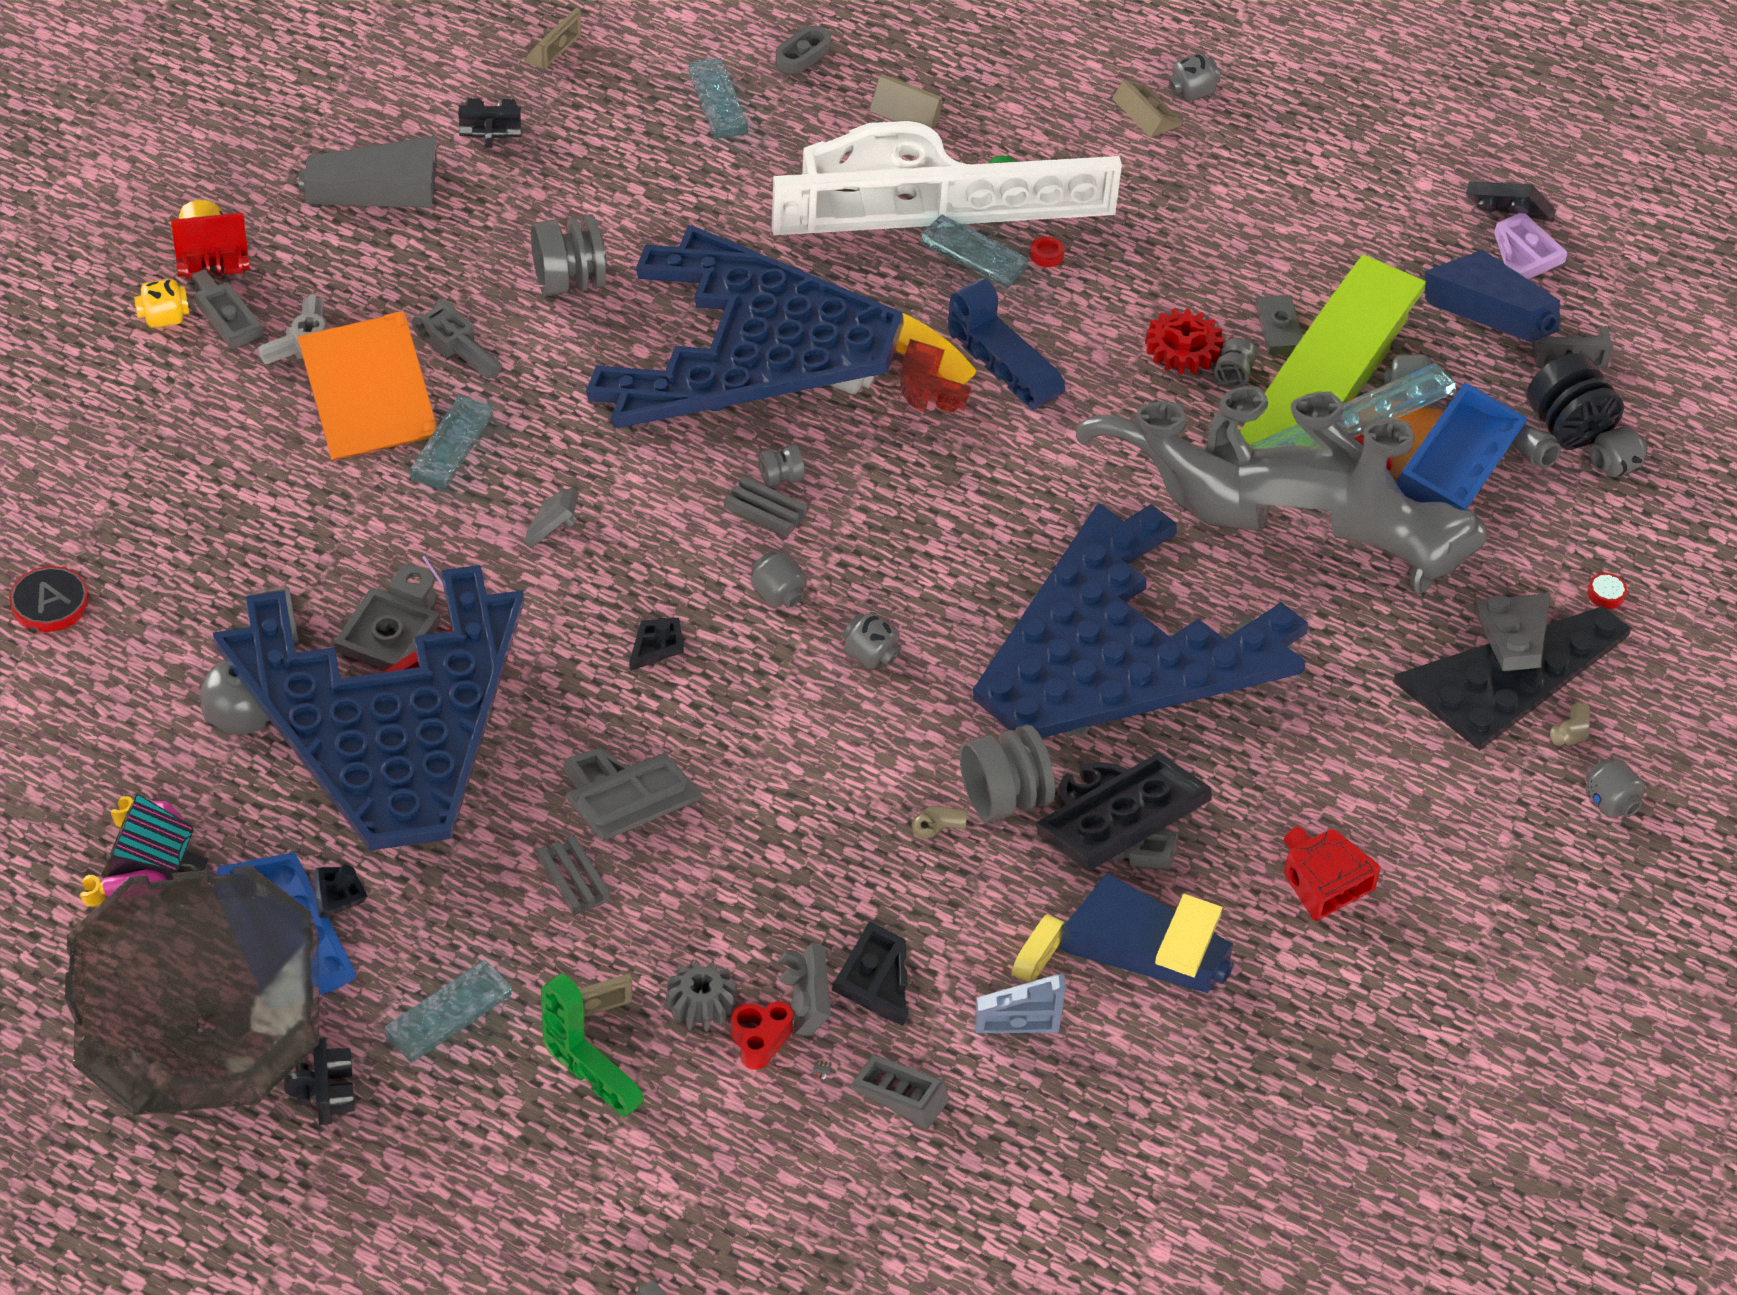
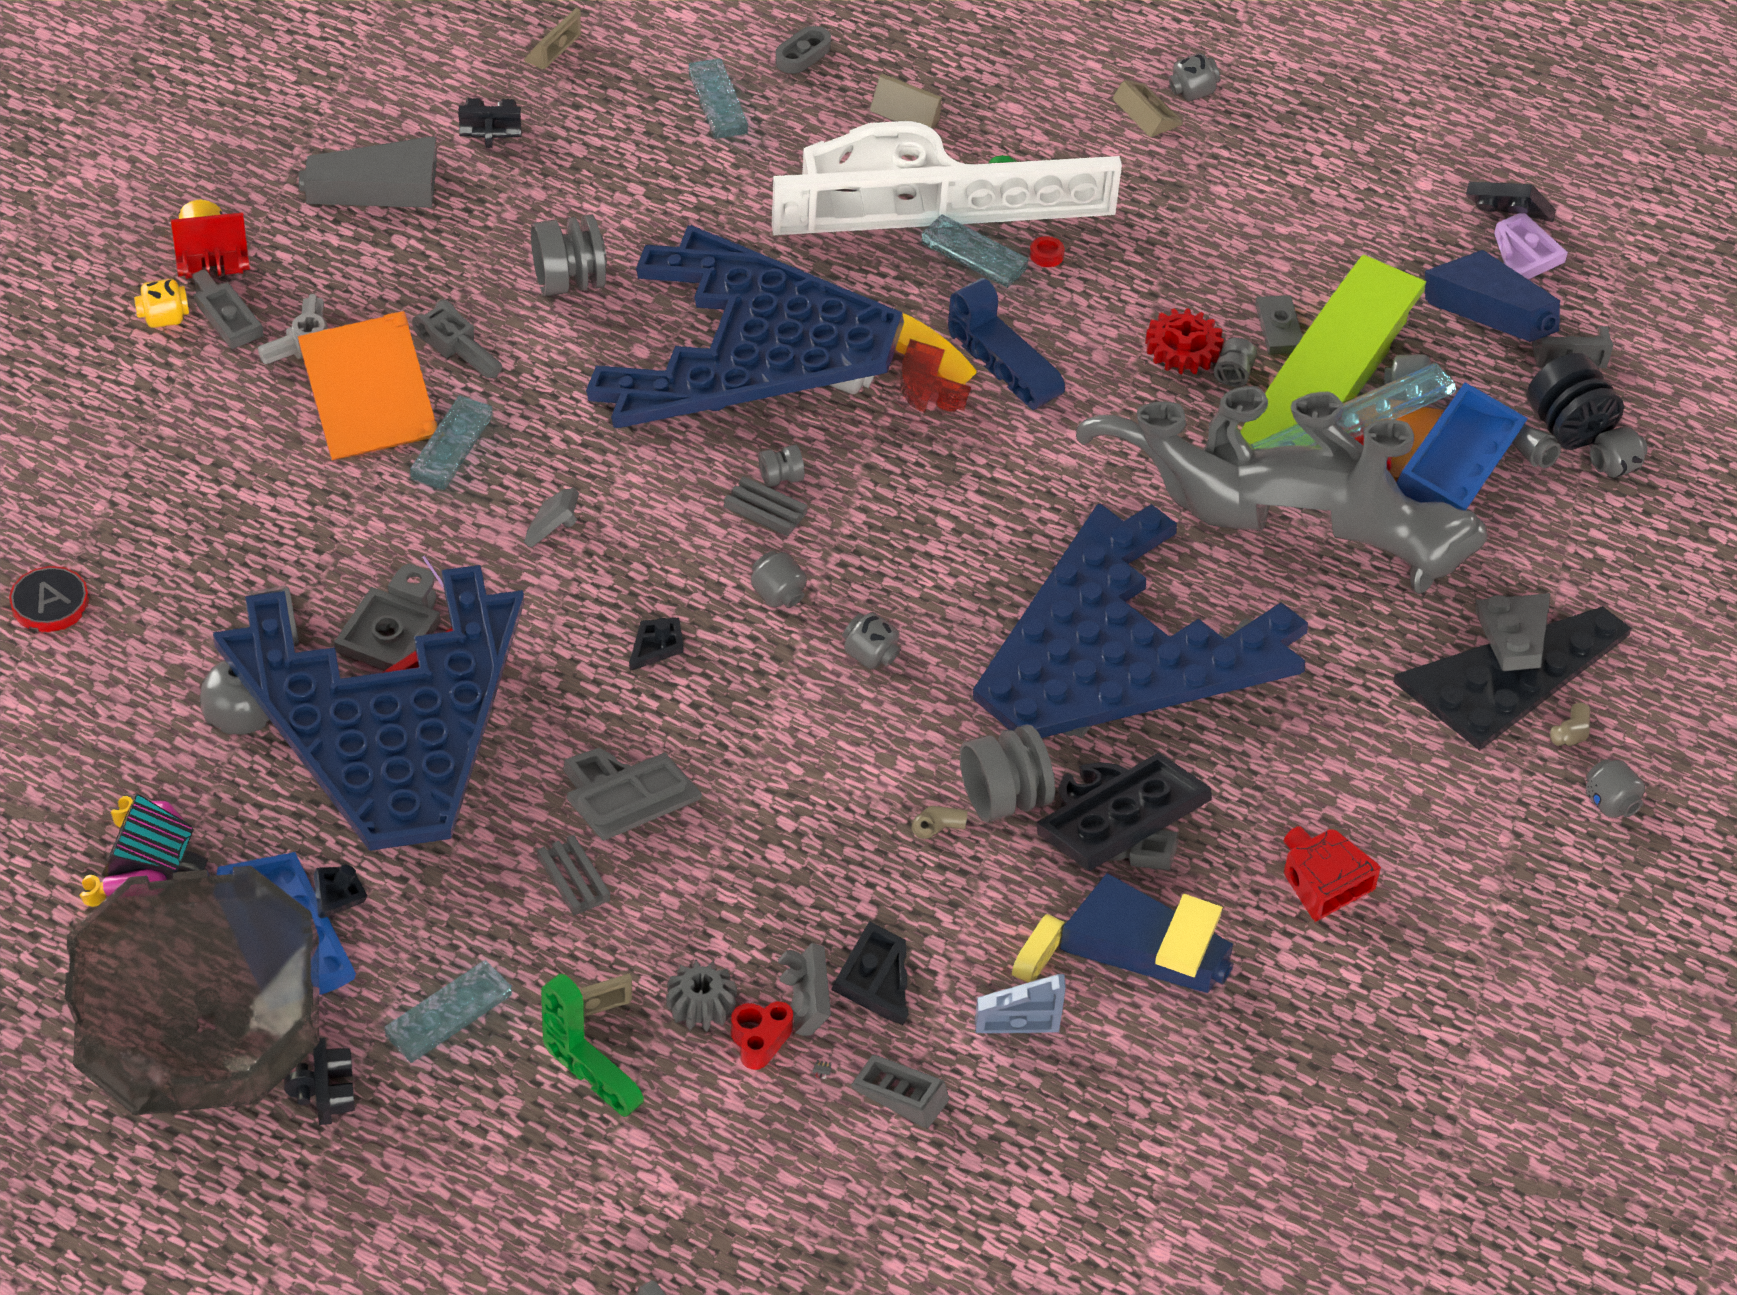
tile [1587,573,1627,609] -> none

